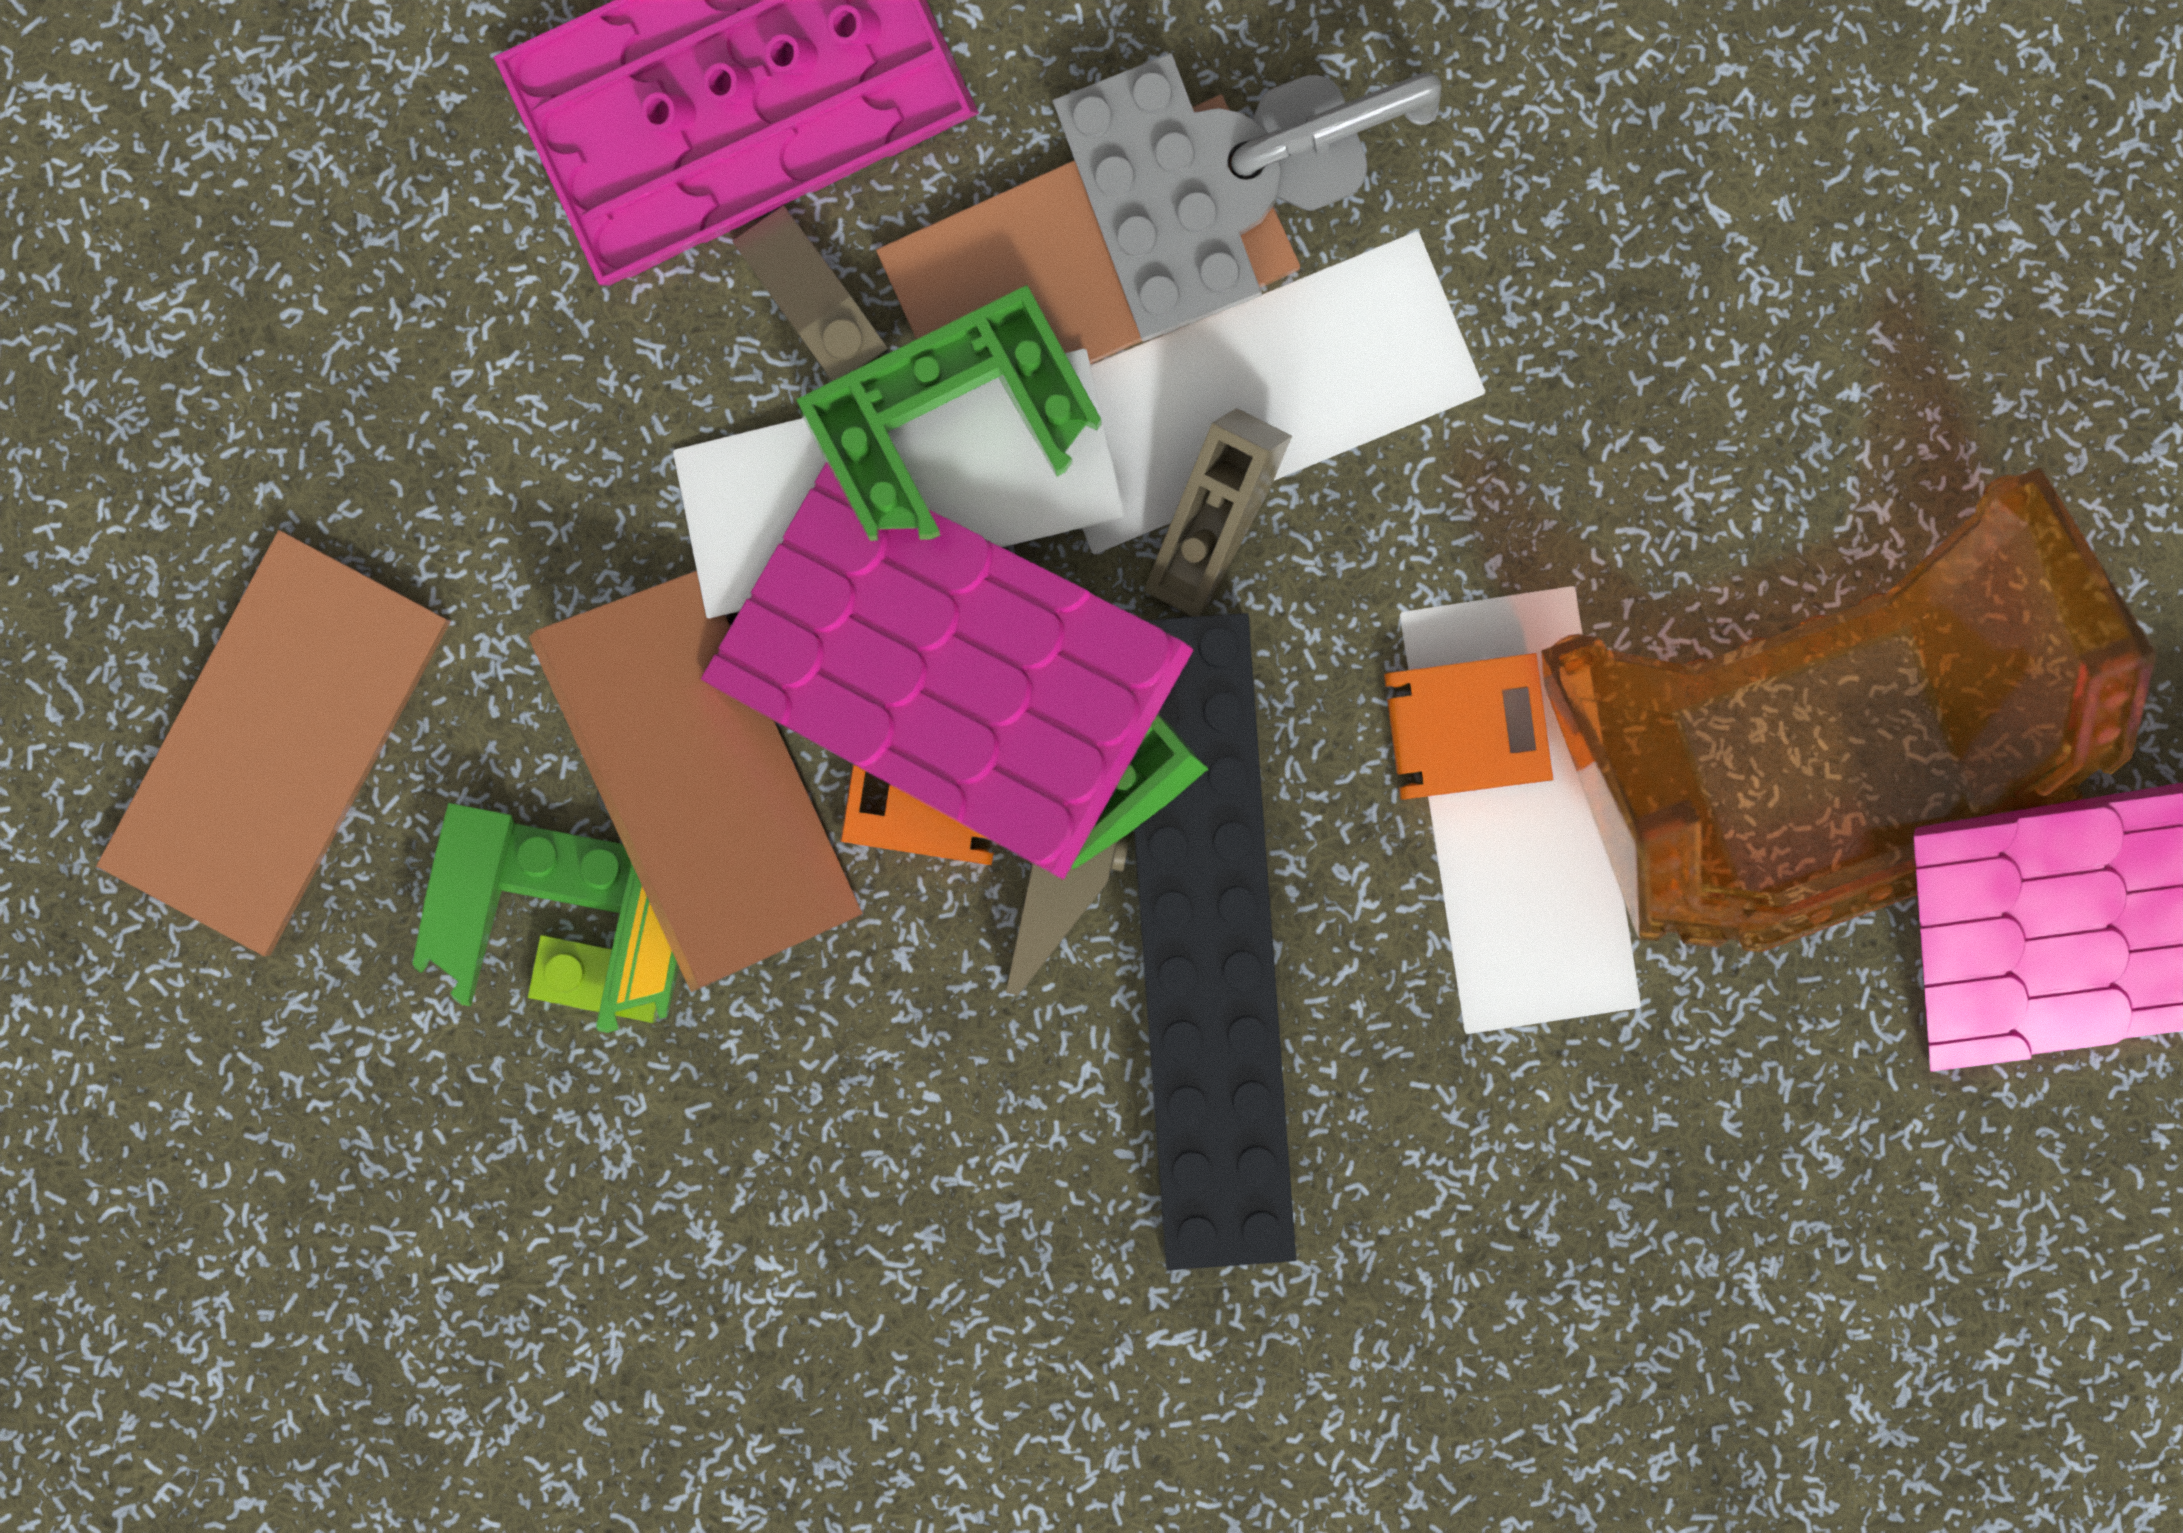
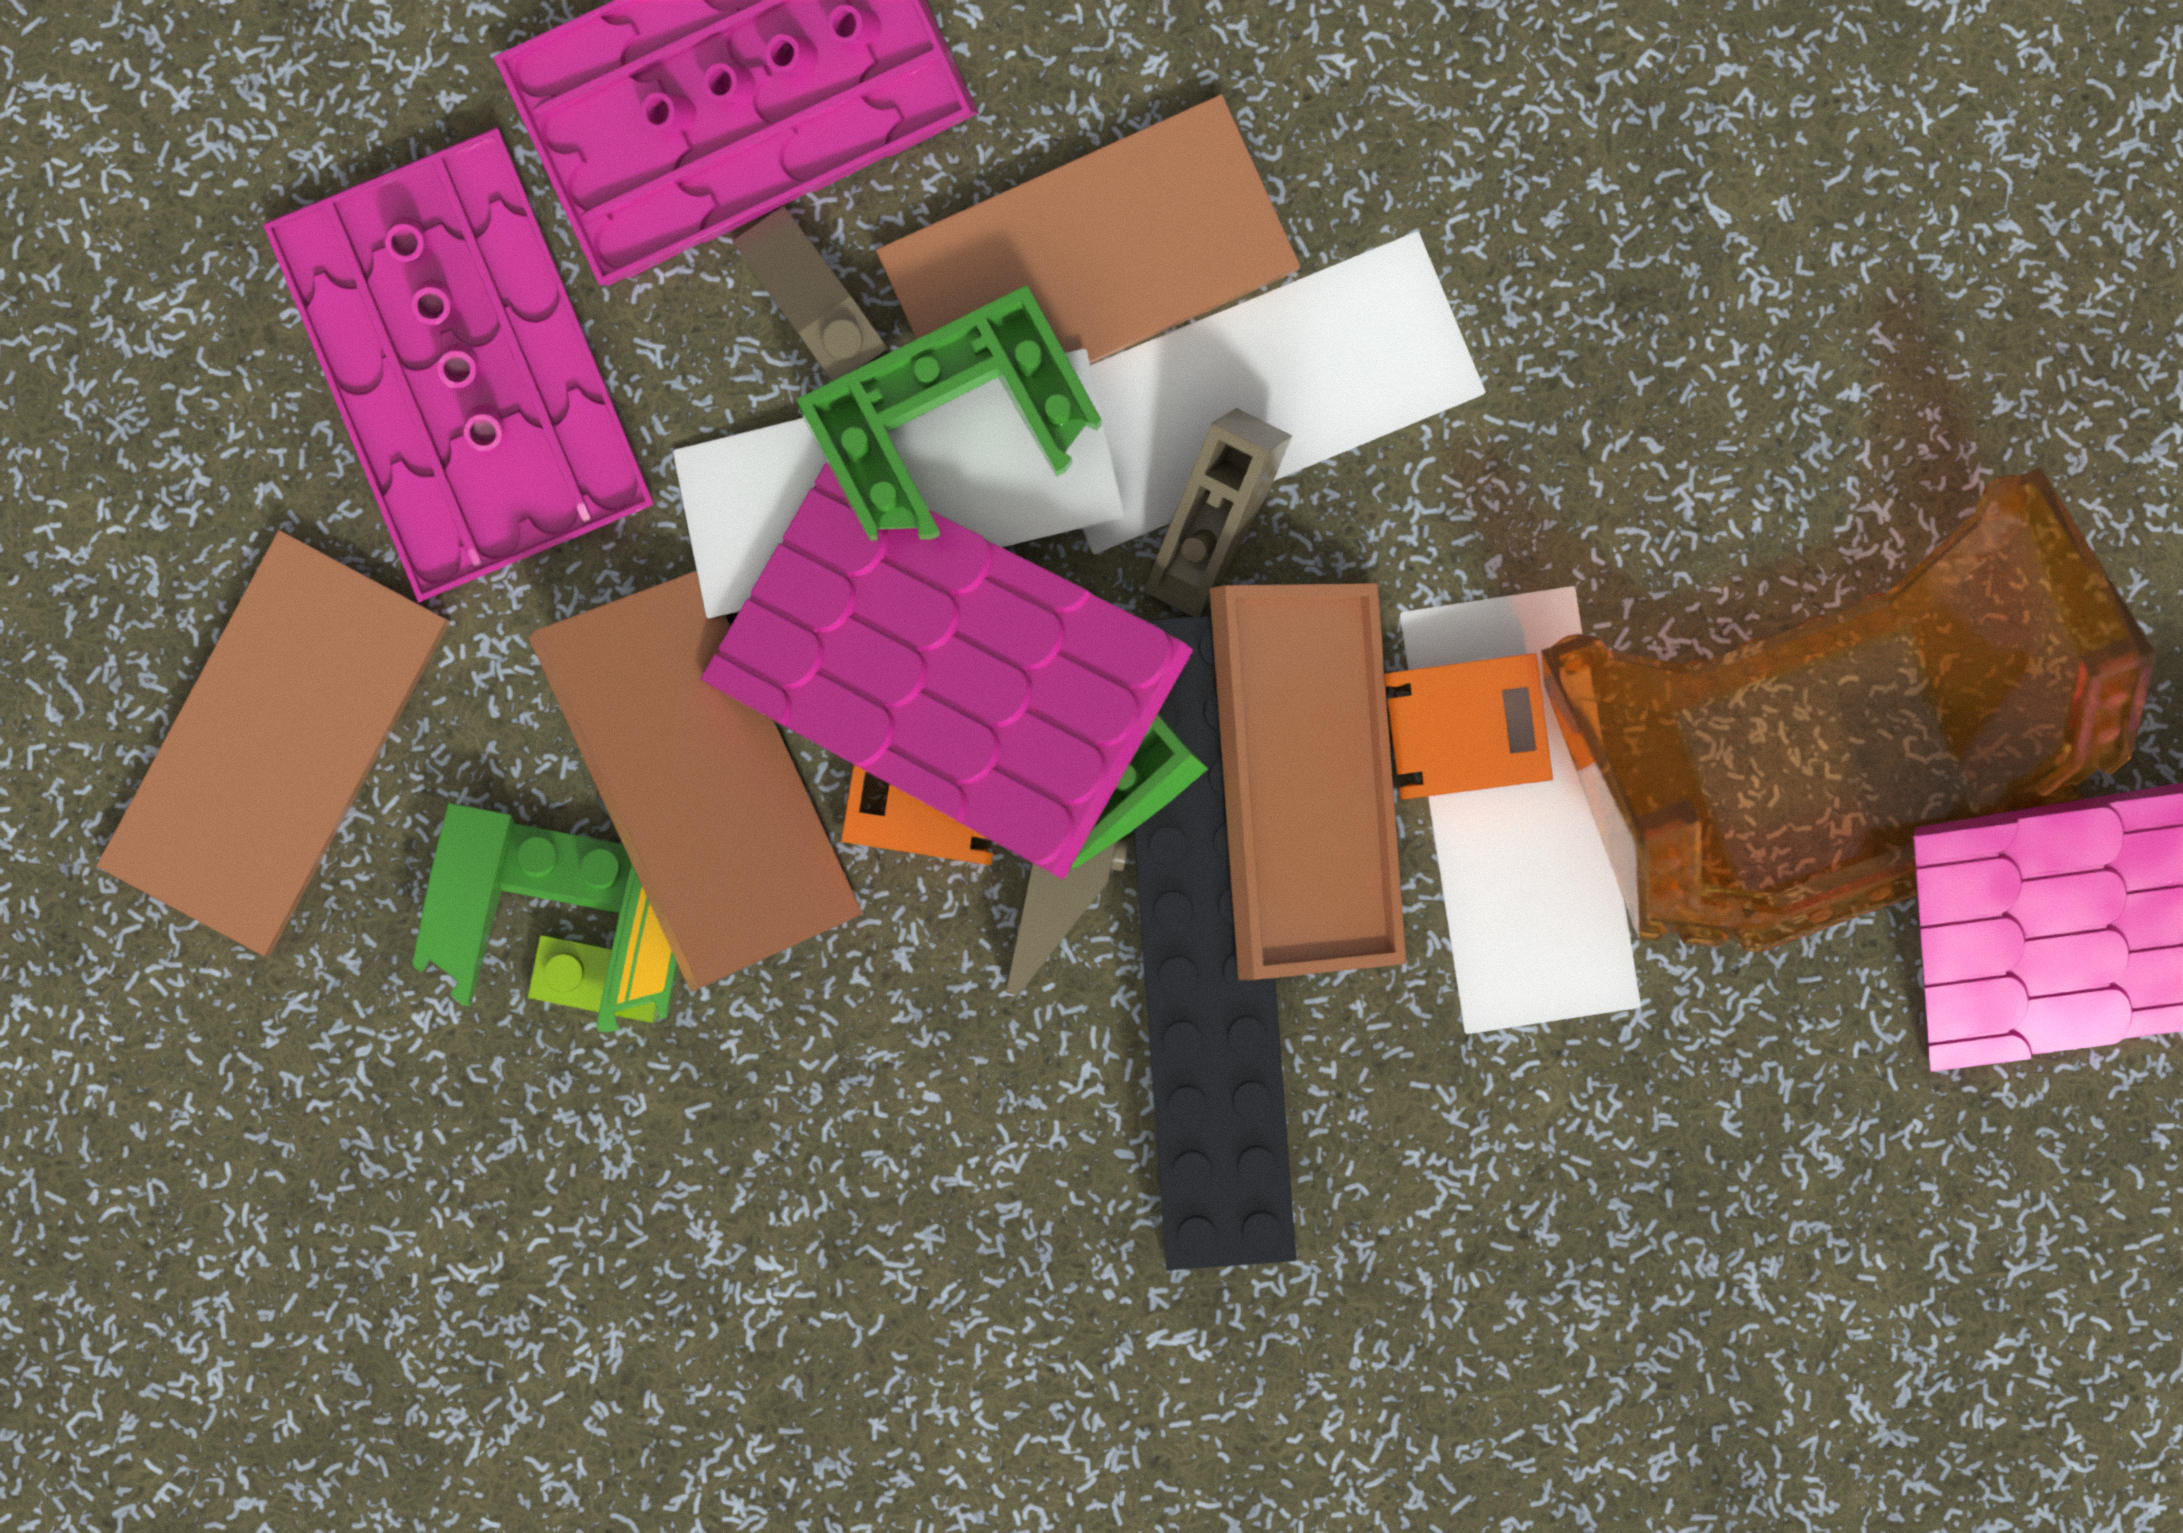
light grey plate [1052,53,1442,342] -> none
none -> dark pink piece [263,125,654,603]
none -> nougat tile [1209,583,1406,980]

